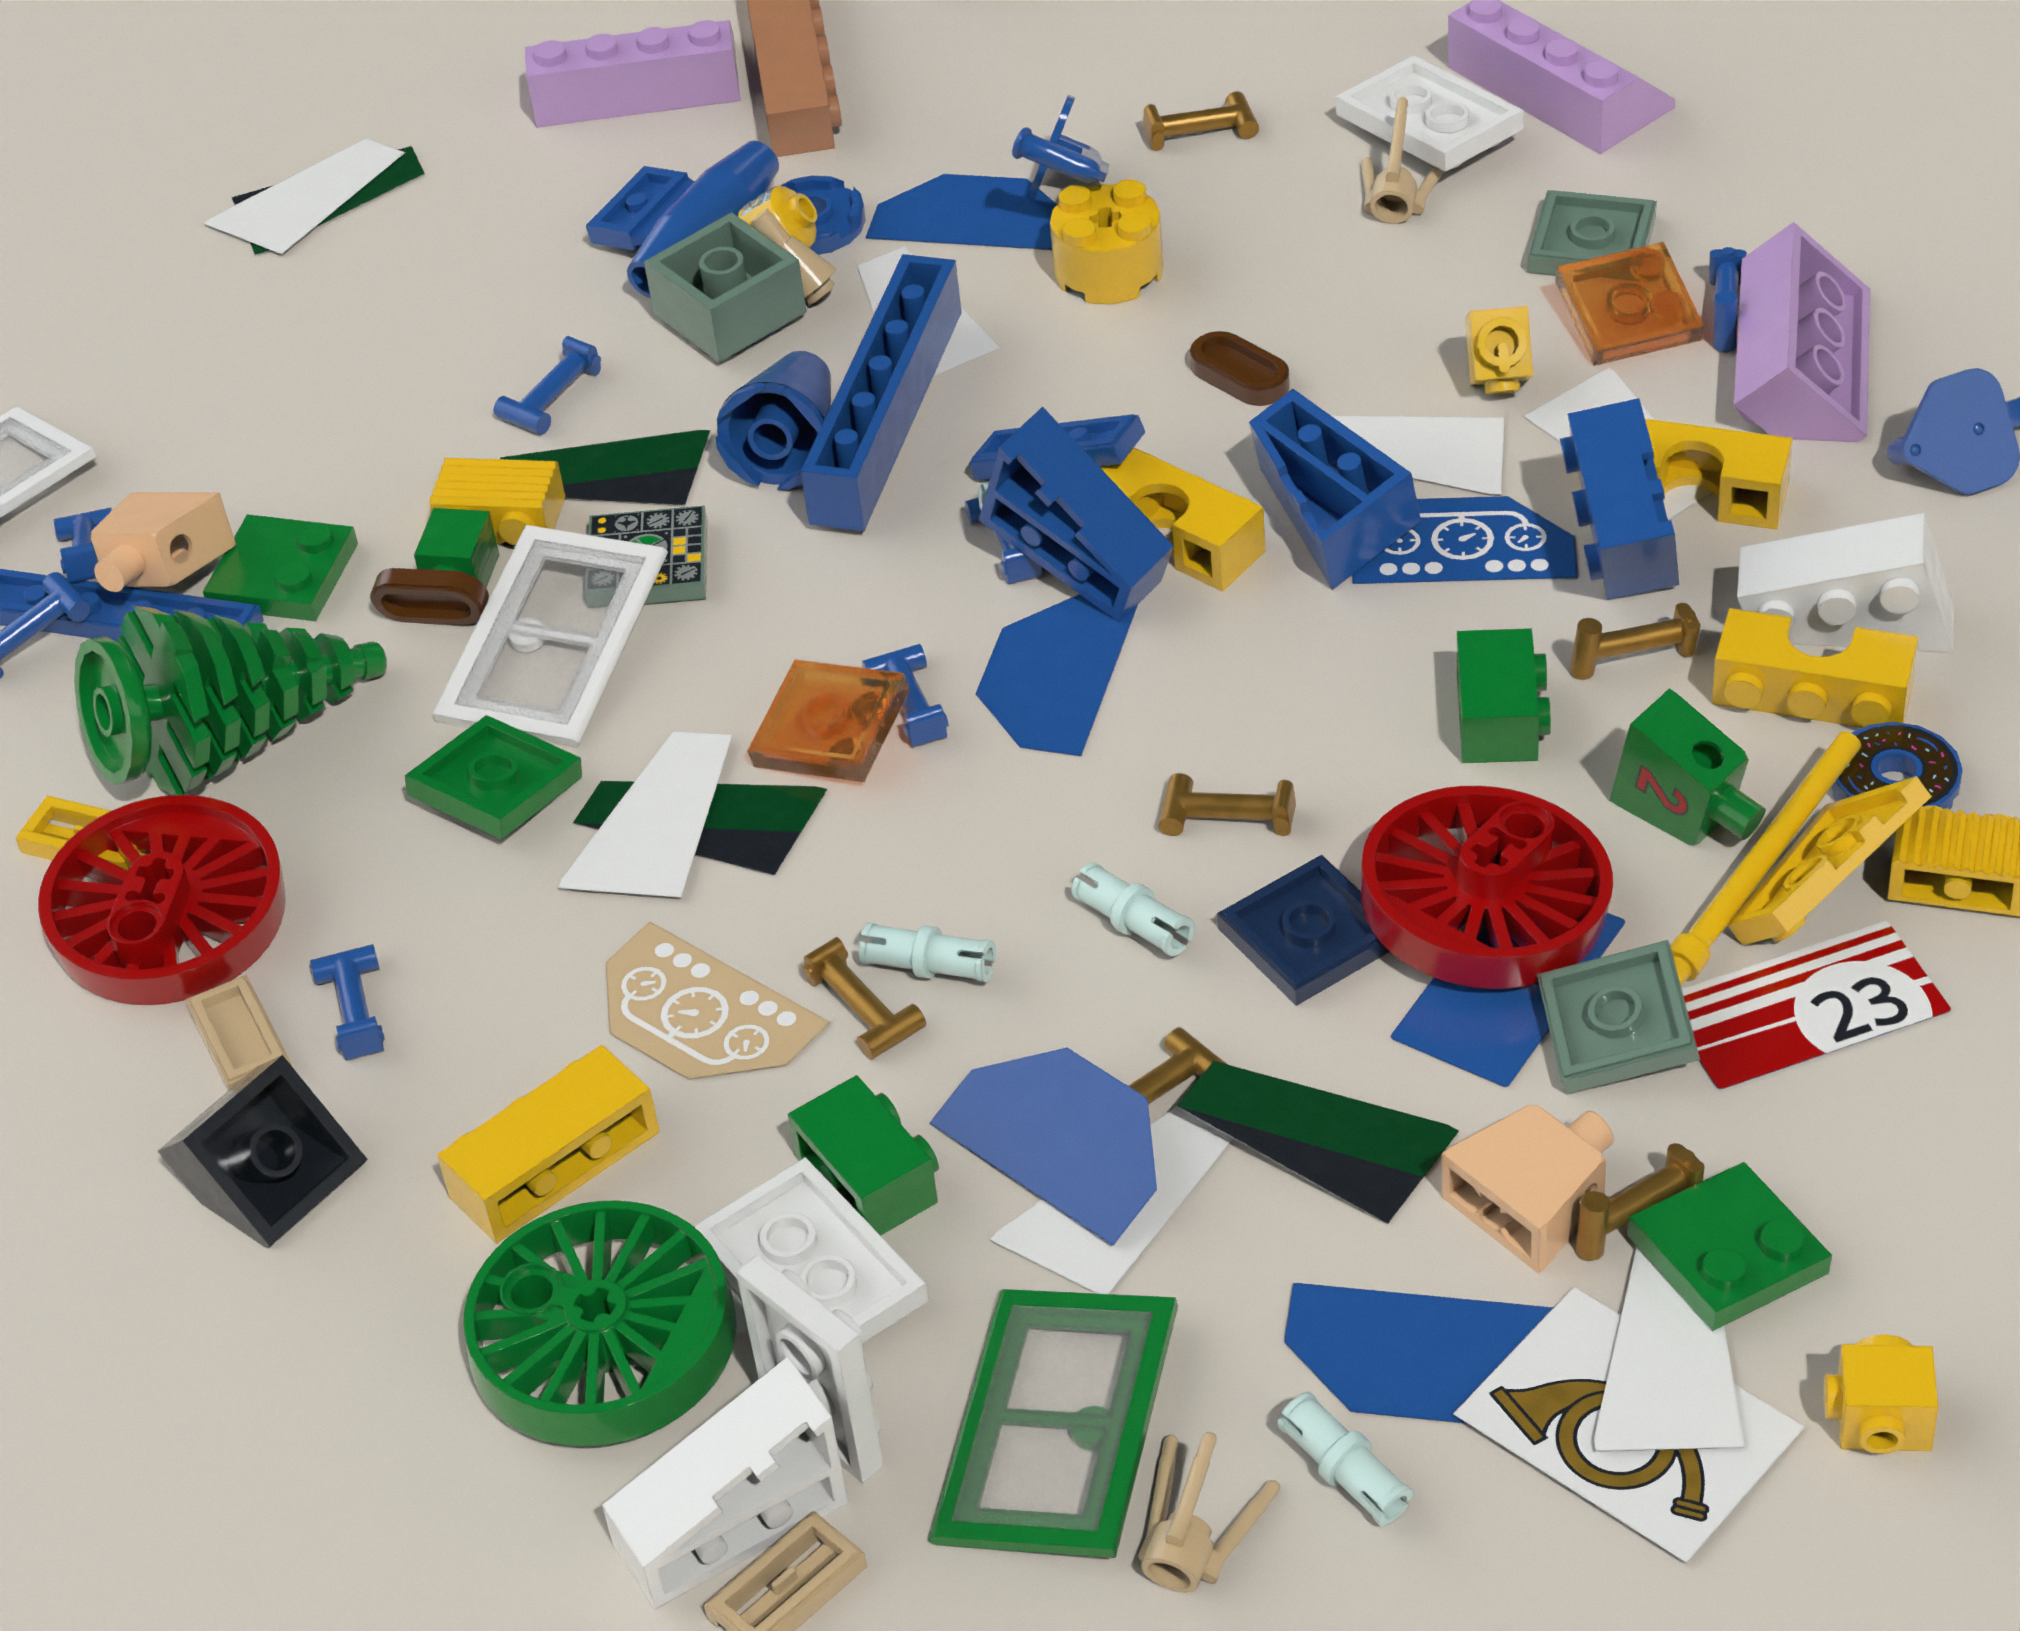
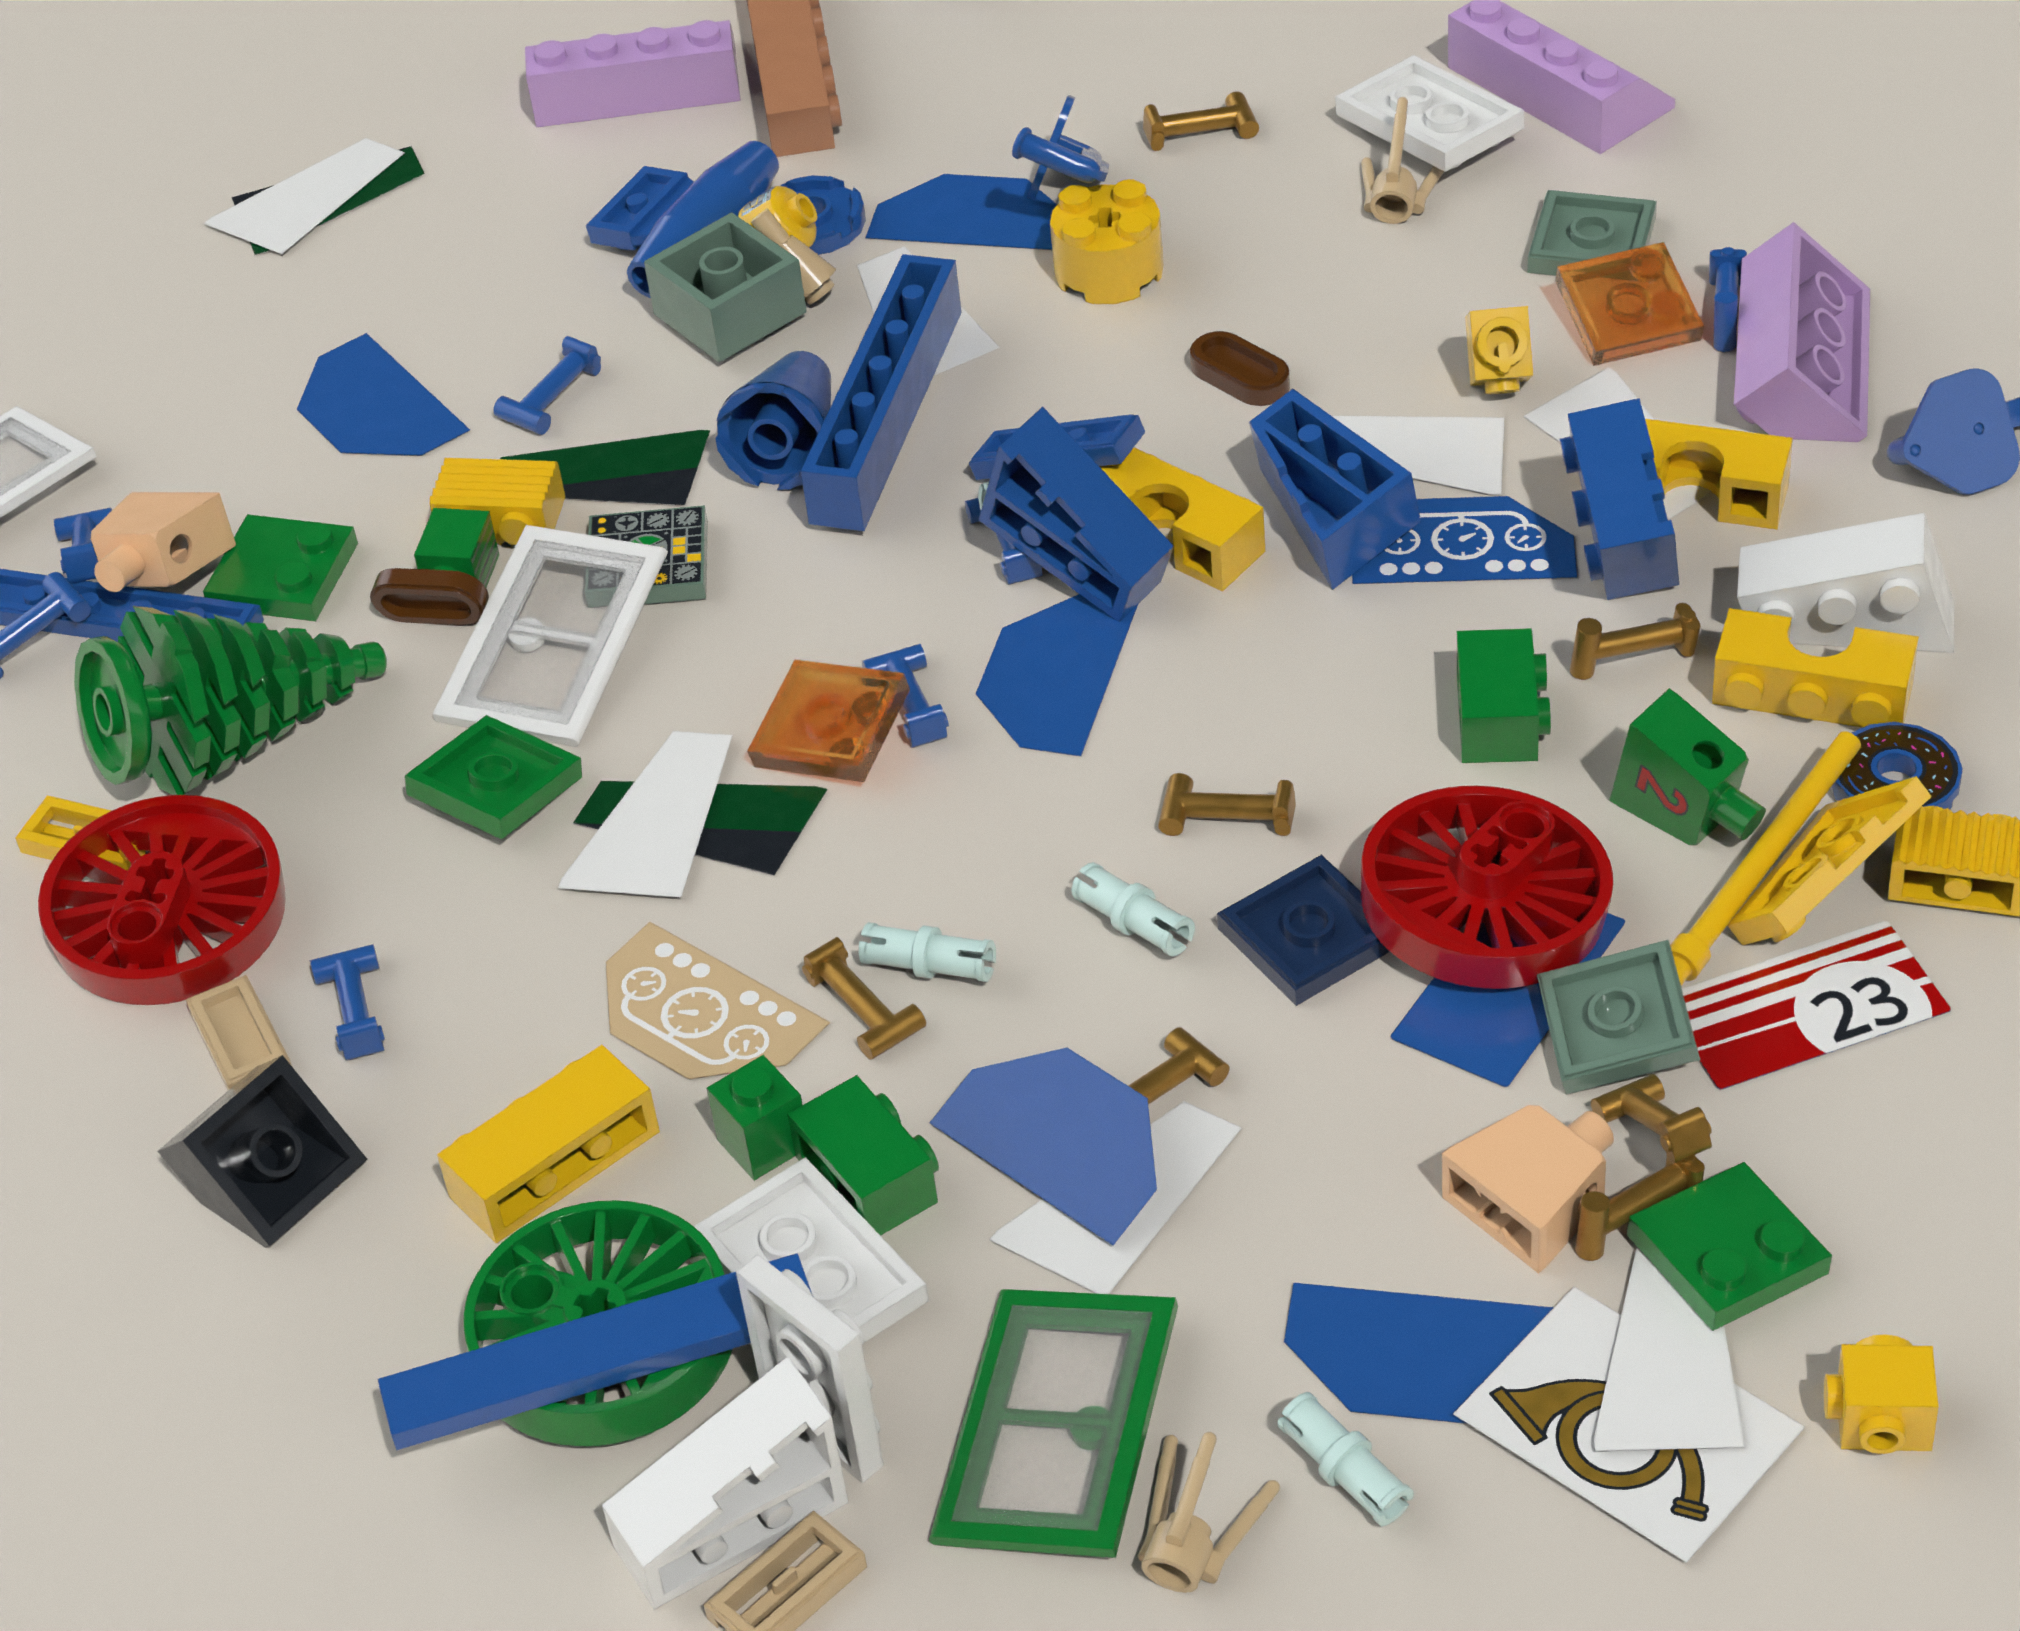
dark green sticker [1176,1061,1459,1224] -> none
none -> blue sticker [297,333,470,455]
none -> blue tile [377,1253,813,1451]
none -> green brick [706,1055,803,1181]
none -> pearl gold piece [1591,1074,1712,1164]

